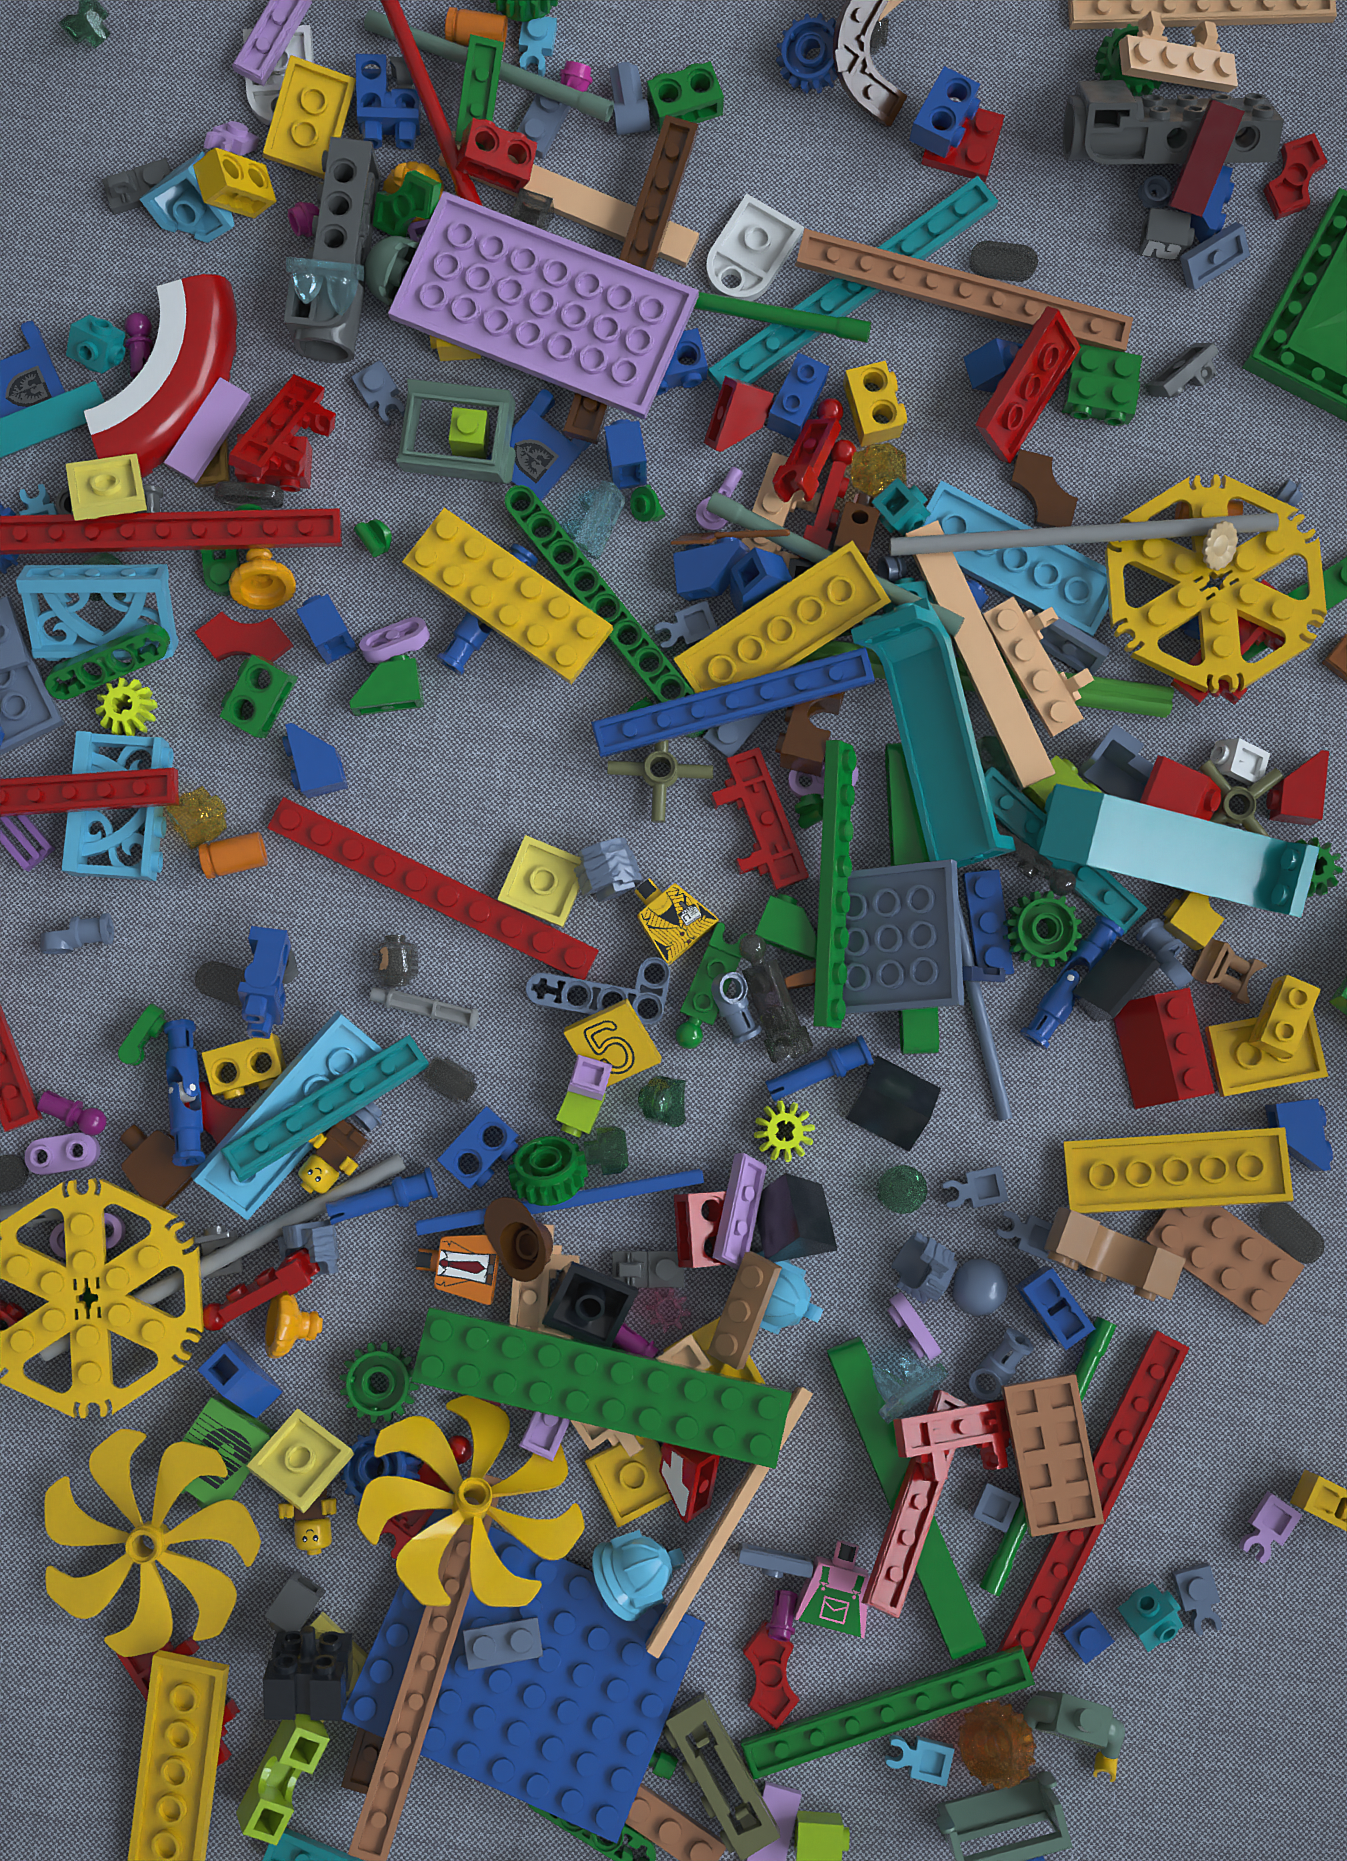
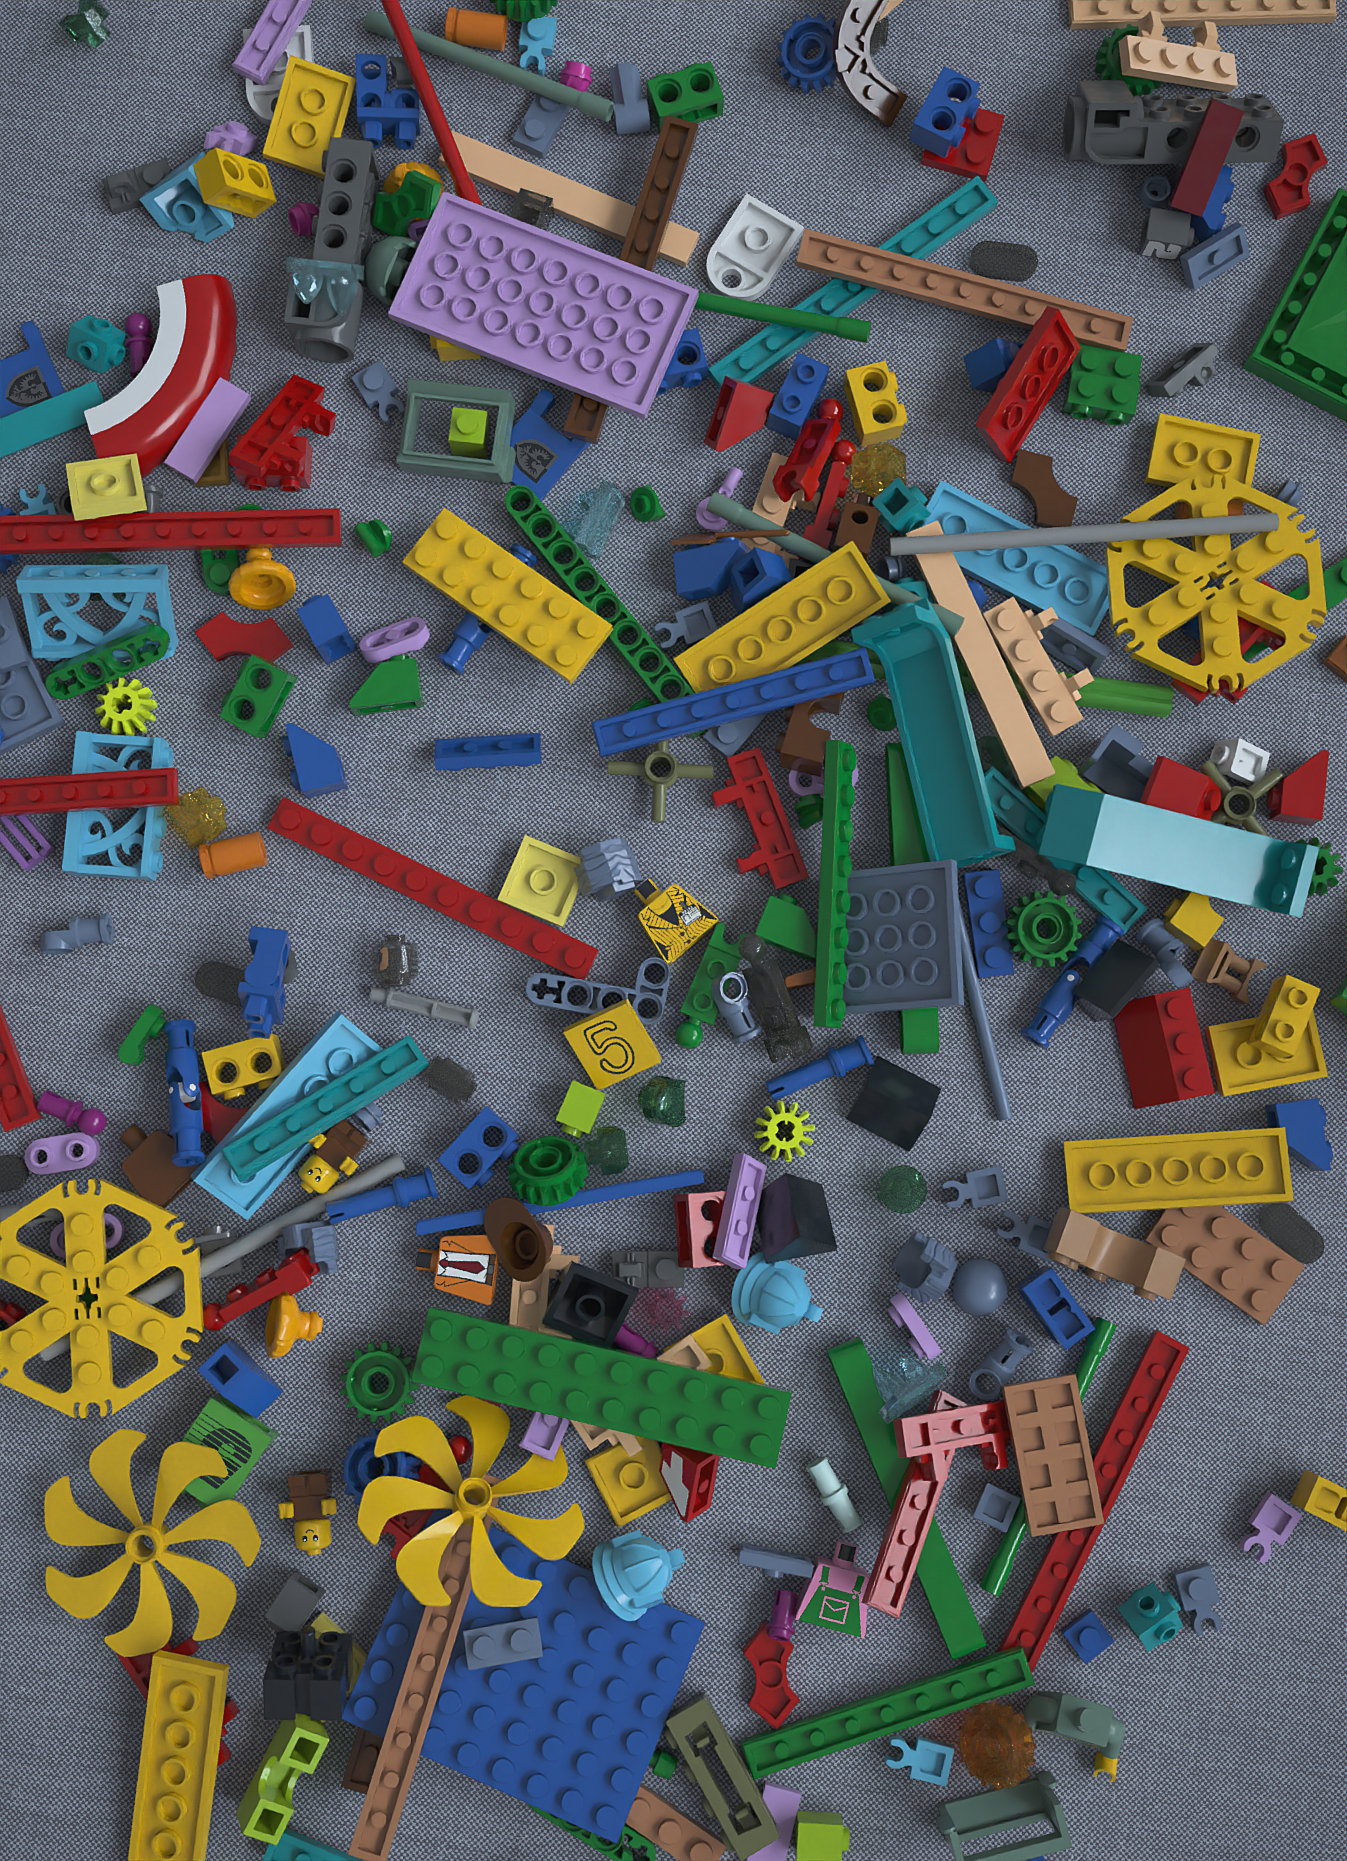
clear smoke tile [214,481,285,509] -> none
light yellow plate [247,1408,354,1513] -> none
green plate [454,34,504,150] -> none
red brick [455,117,538,194] -> none
lavender tile [567,1055,612,1101] -> none
blue brick [604,419,647,491] -> none
light nougat tile [645,1386,813,1658] -> none
medium nougat plate [707,1251,782,1370] -> none
dark blue tile [962,966,1006,983] -> none
tan piece [1202,521,1238,571] -> none
none -> blue plate [434,733,542,771]
none -> light aqua pin [806,1456,863,1533]
none -> green plate [867,693,897,731]
none -> yellow plate [1144,413,1261,503]

